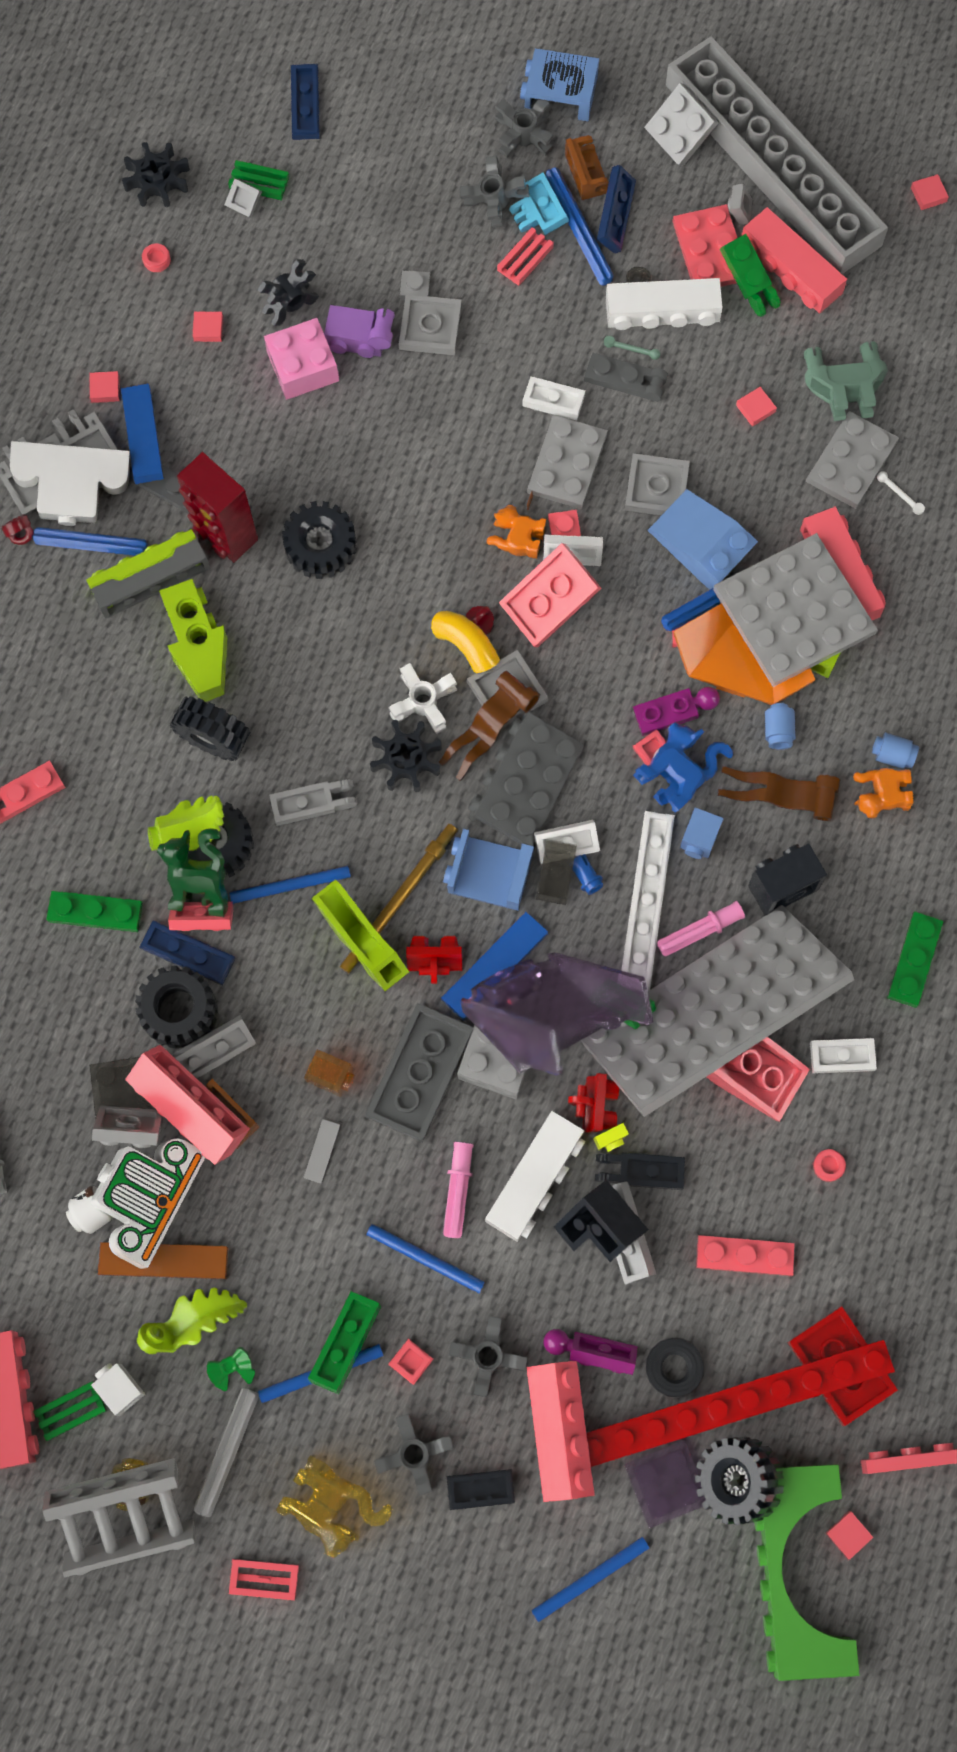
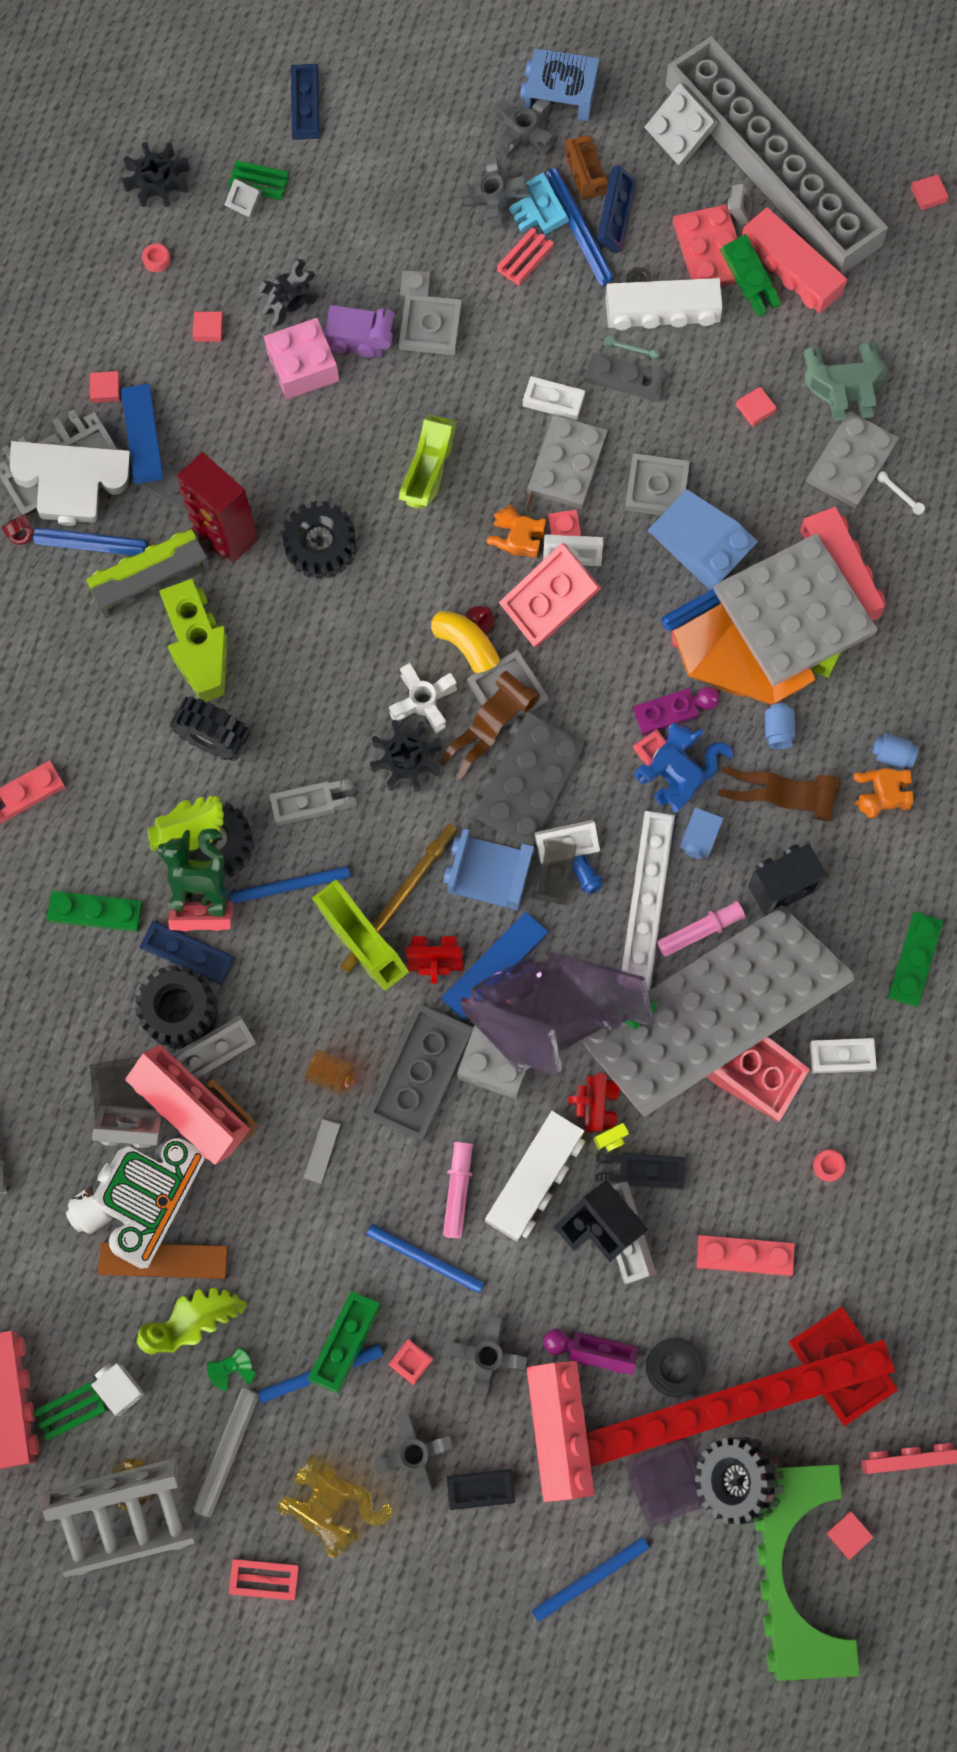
none -> lime arch [399,414,457,508]

